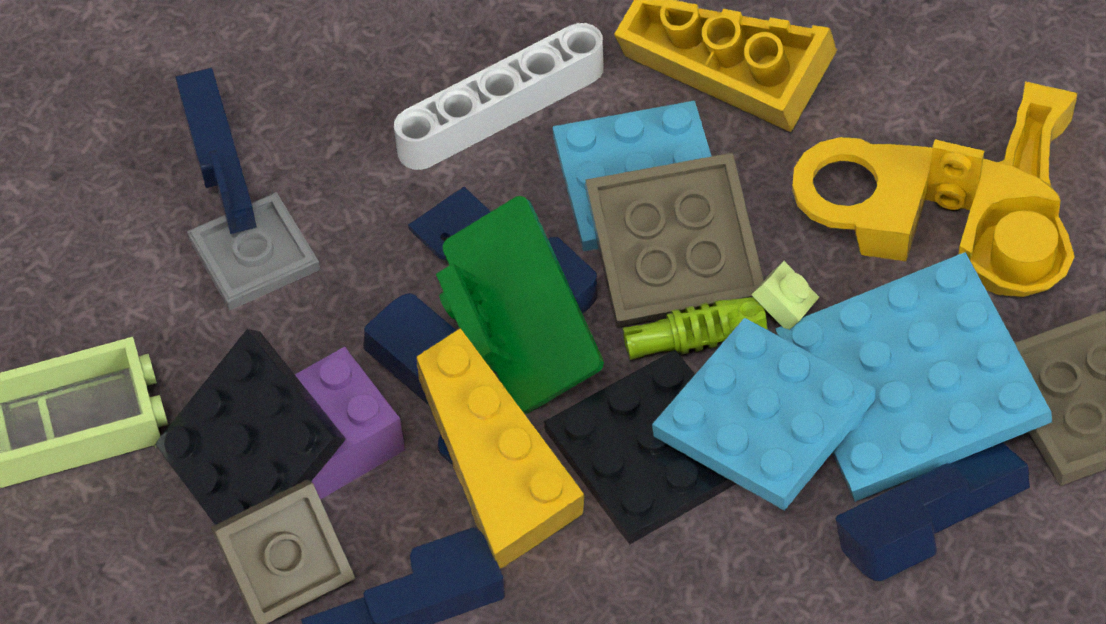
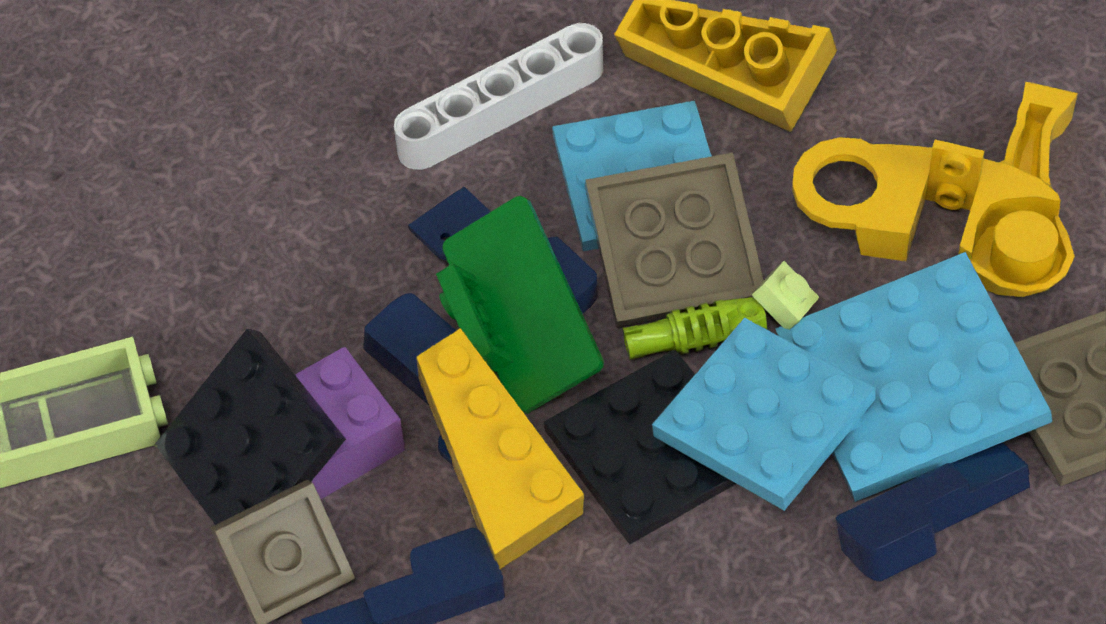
dark blue piece [175,67,257,234] -> none
light grey tile [187,192,320,310] -> none

